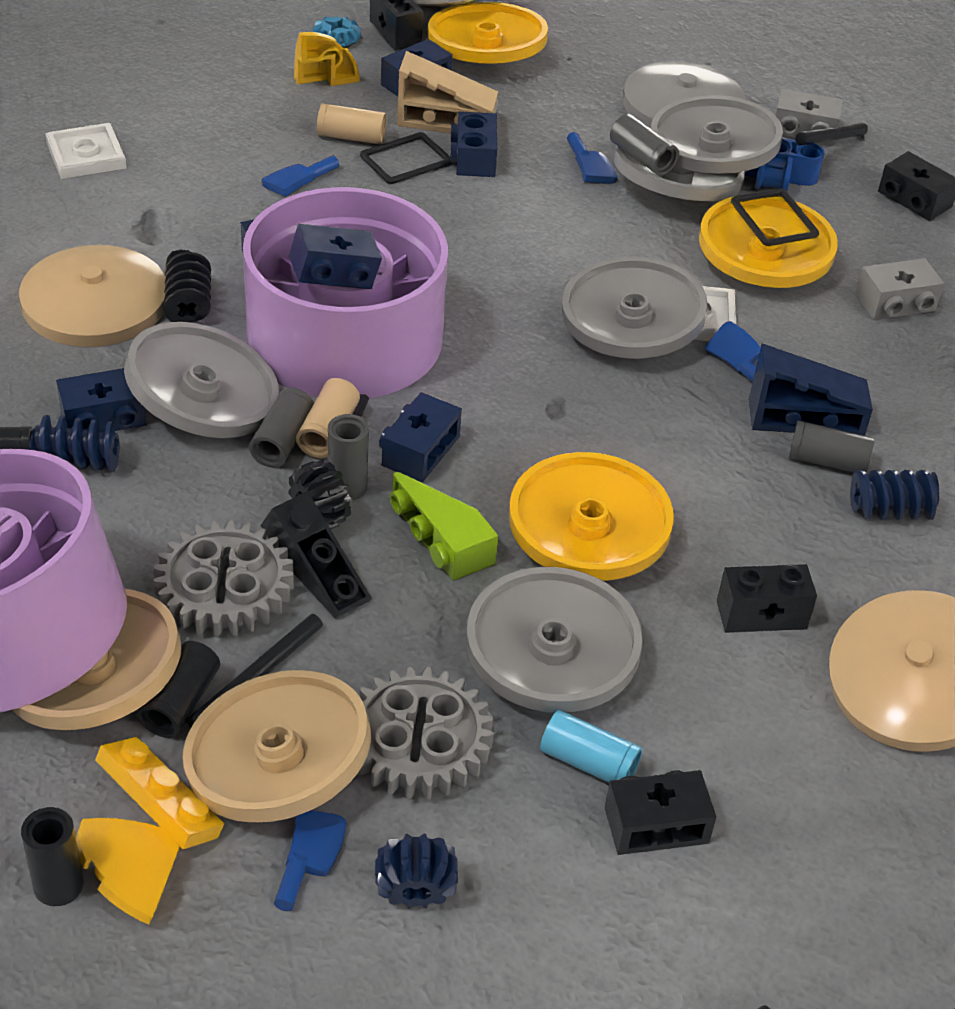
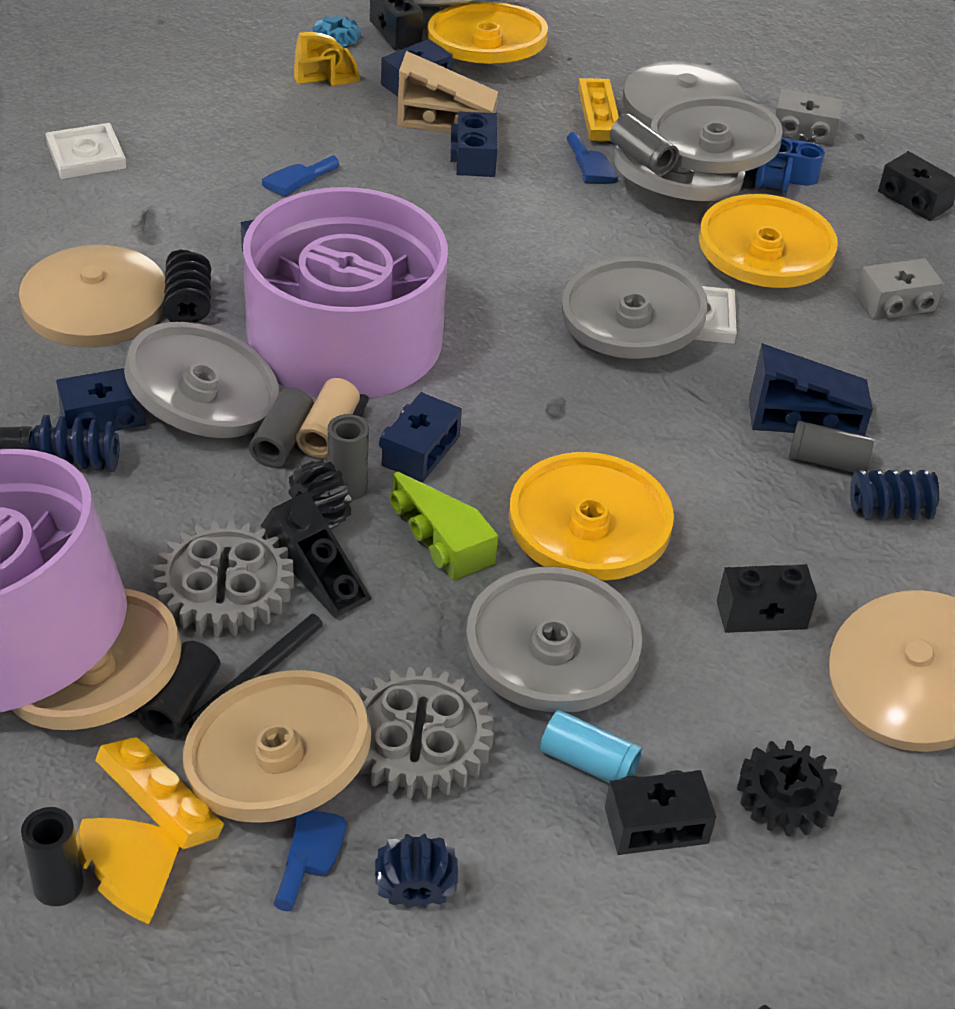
dark blue brick [289,223,382,289] -> none
tan pin [317,103,387,145] -> none
black piece [360,132,452,184] -> none
blue piece [705,321,760,383] -> none
black piece [731,189,819,246] -> none
black bar [795,123,868,146] -> none
none -> yellow plate [578,78,619,143]
none -> black gear [737,740,842,836]

